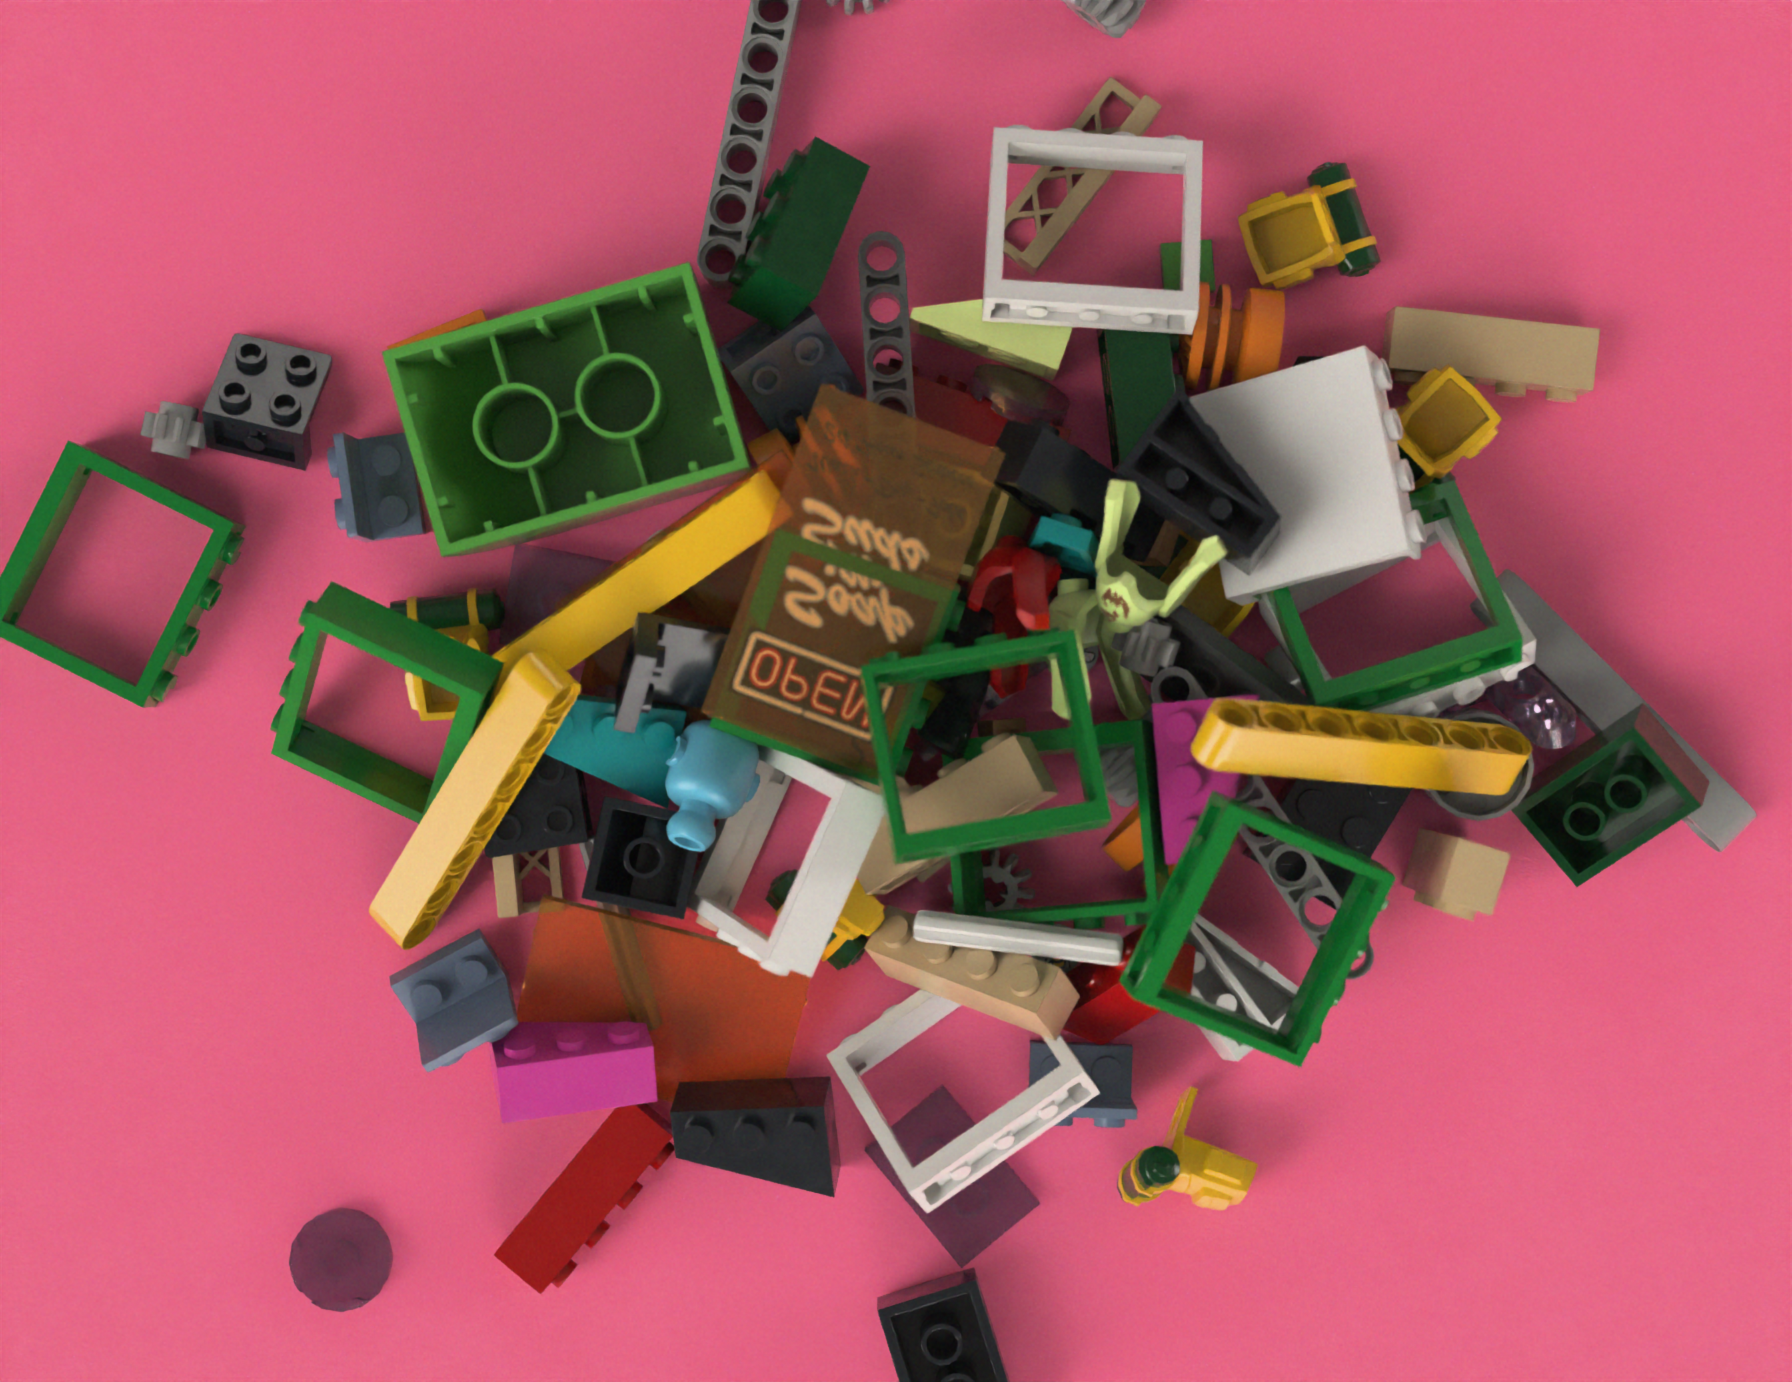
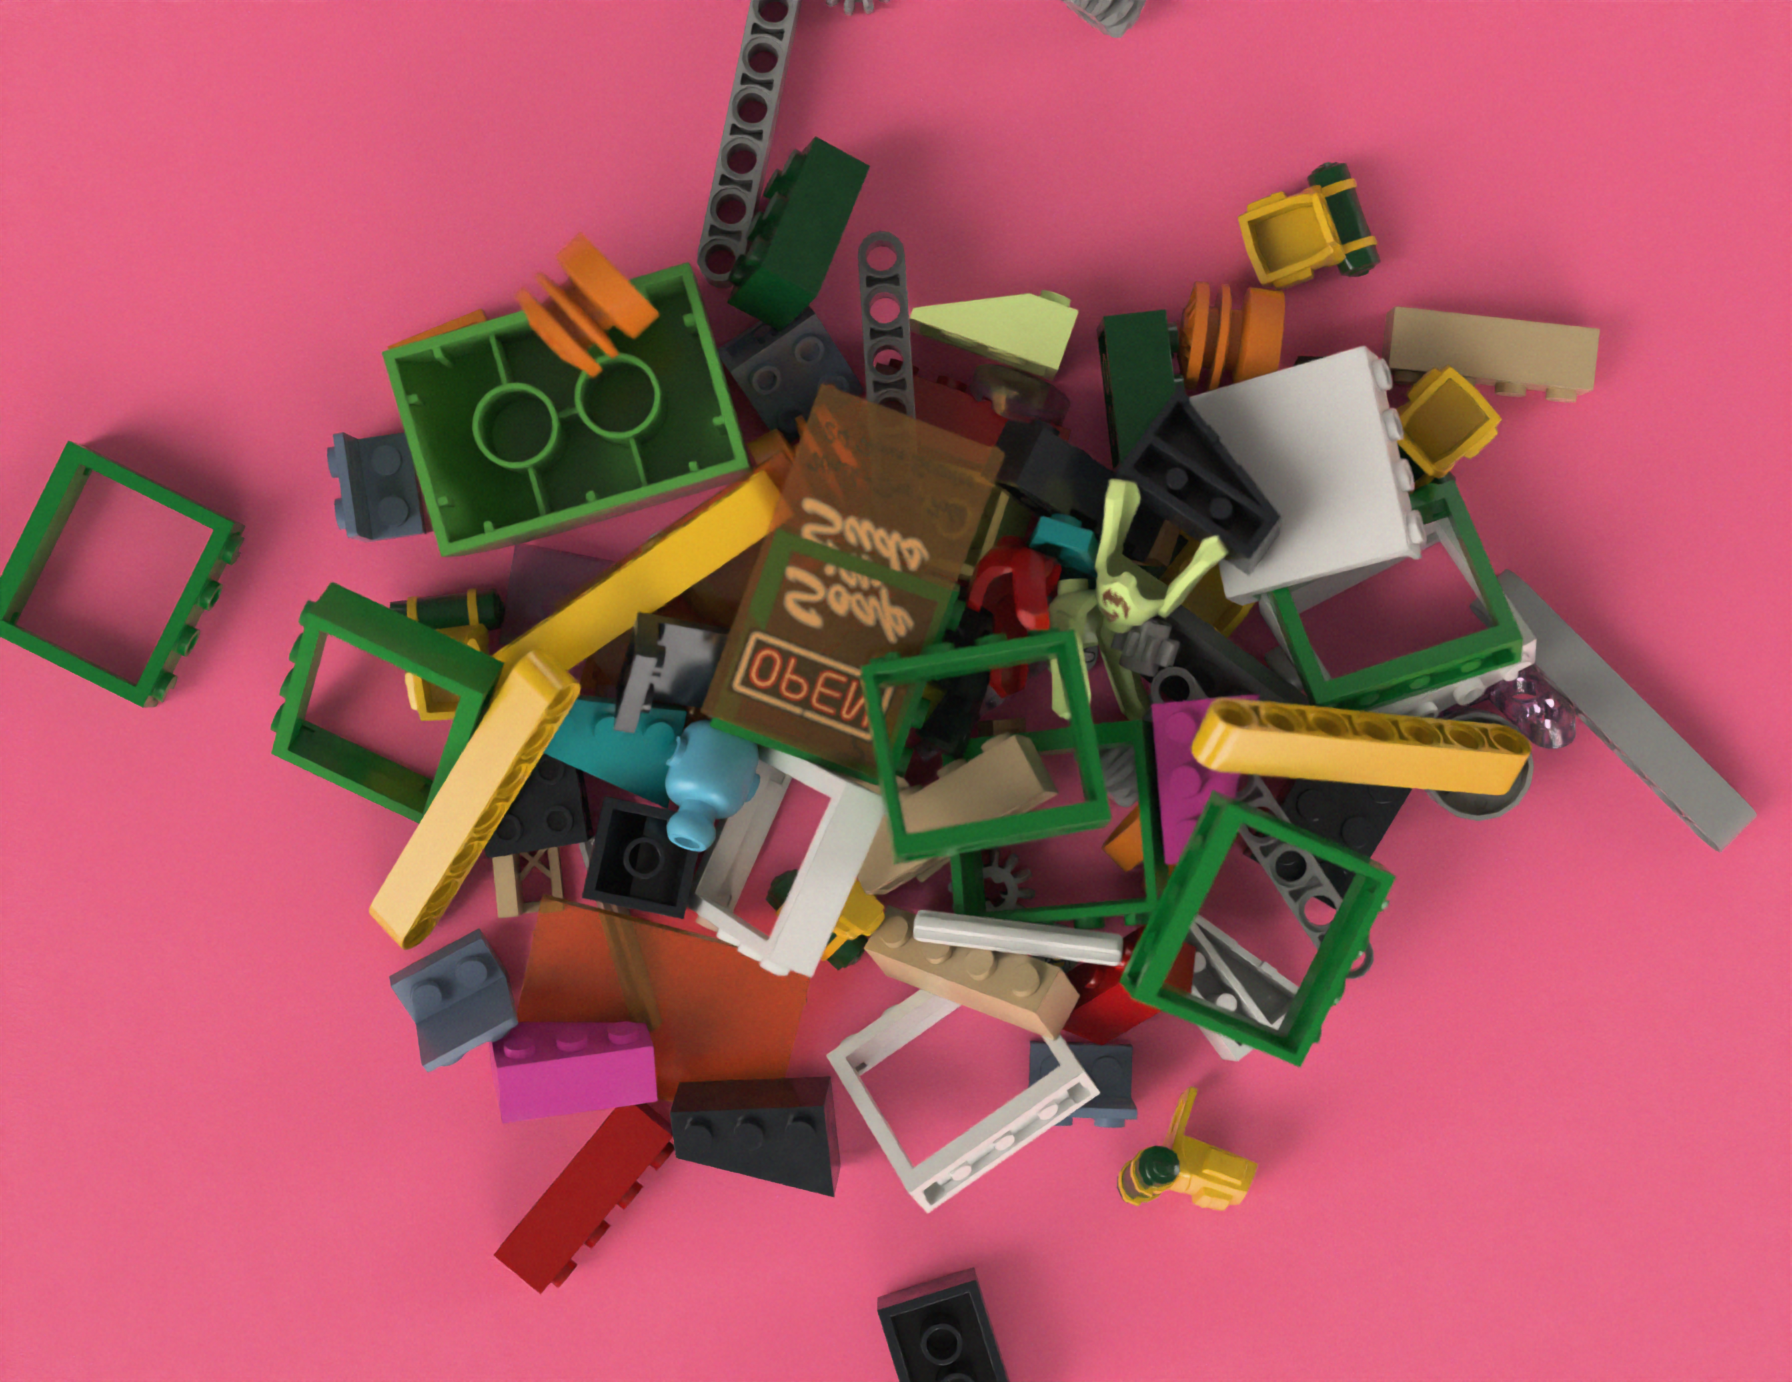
light grey gear [140,401,206,459] -> none
black bracket [202,333,332,471] -> none
clear purple tile [289,1207,394,1312] -> none
clear purple tile [864,1084,1040,1269] -> none
white window [982,125,1203,335] -> none
tan fence [985,76,1162,277] -> none
bright green tile [1159,239,1216,293] -> none
tan brick [1402,828,1511,921] -> none
dark green brick [1511,703,1710,887] -> none
none -> orange wheel [513,231,660,378]

